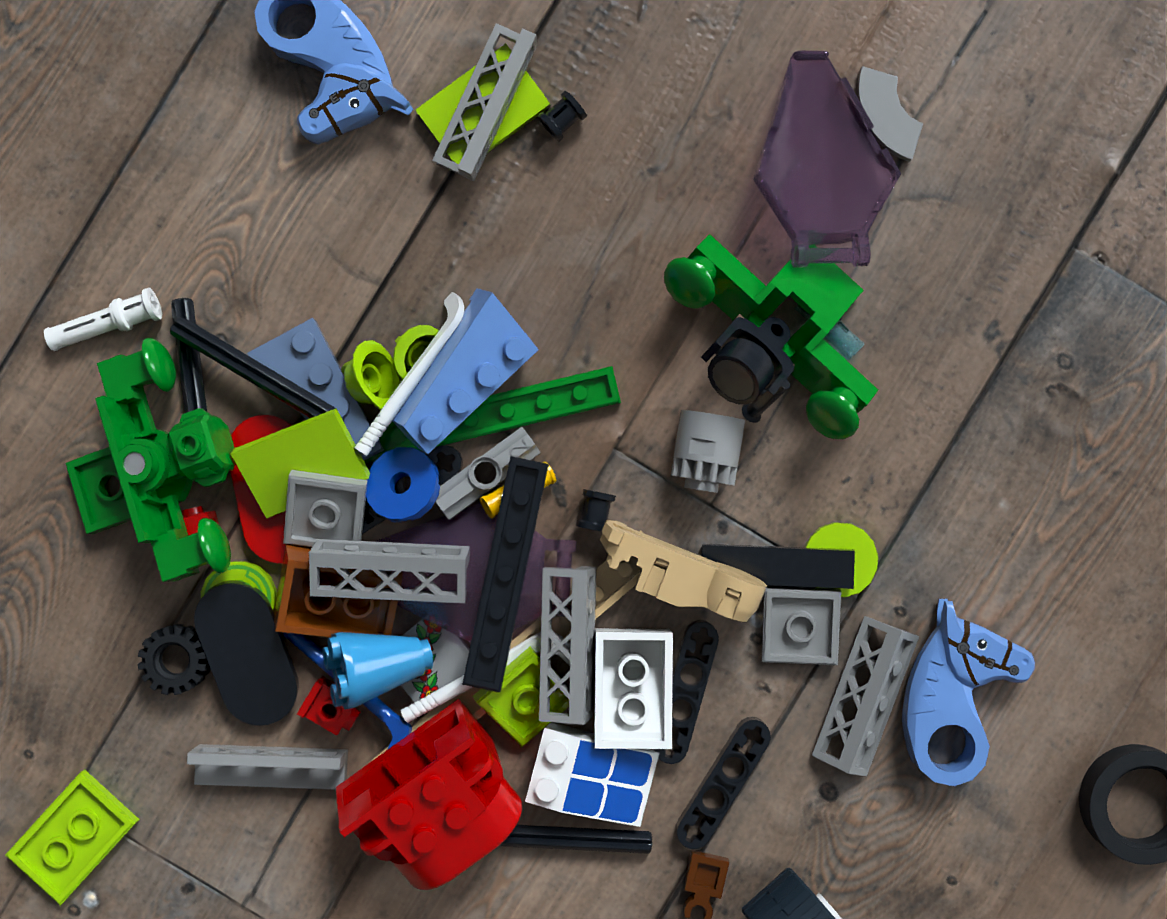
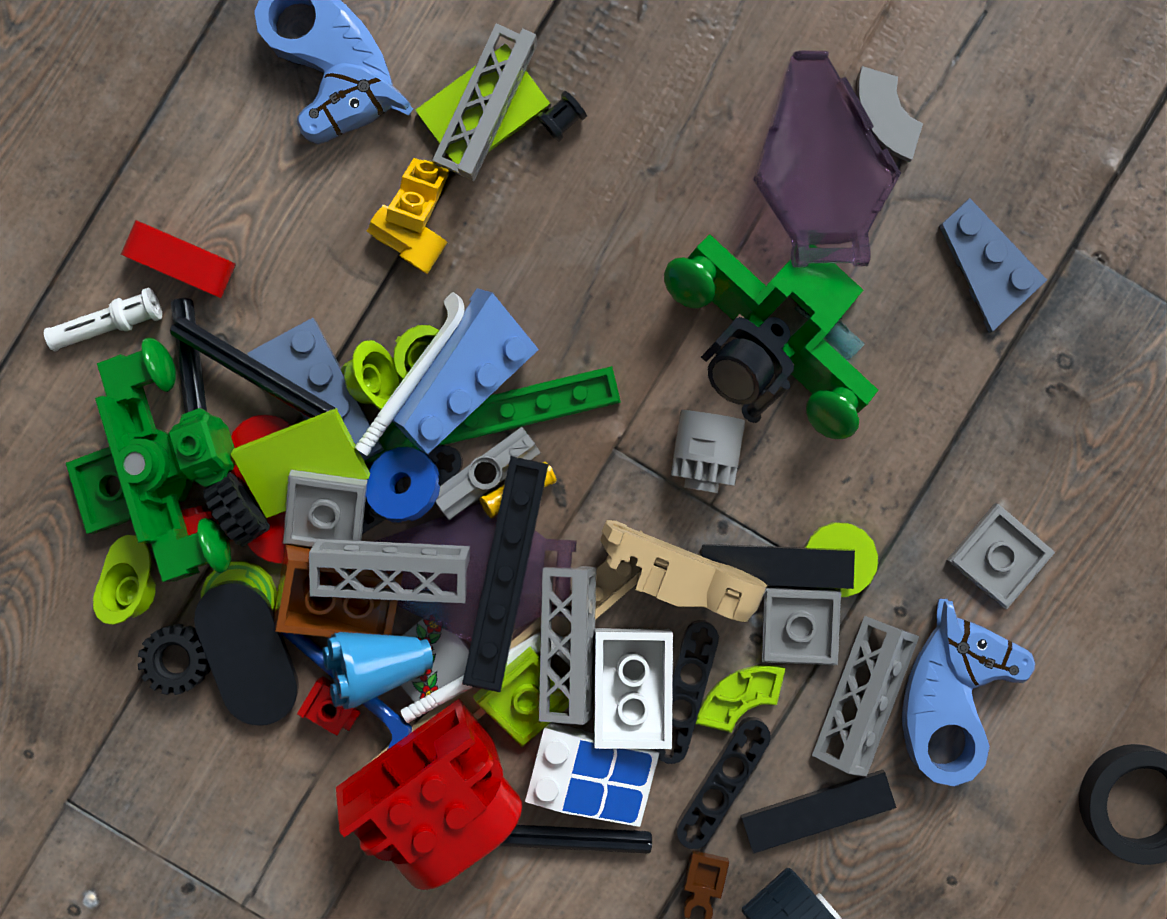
lime tile [5,770,140,905] -> none
light grey fence [187,744,348,790] -> none
black bush [576,489,616,532] -> none
none -> lime piece [93,535,156,625]
none -> red beam [120,220,236,298]
none -> black tyre [203,472,270,547]
none -> yellow piece [367,205,448,274]
none -> yellow slope [385,158,449,233]
none -> lime tile [696,665,786,733]
none -> black tile [741,769,897,854]
none -> sand blue wing [939,198,1047,333]
none -> light grey tile [947,503,1055,609]

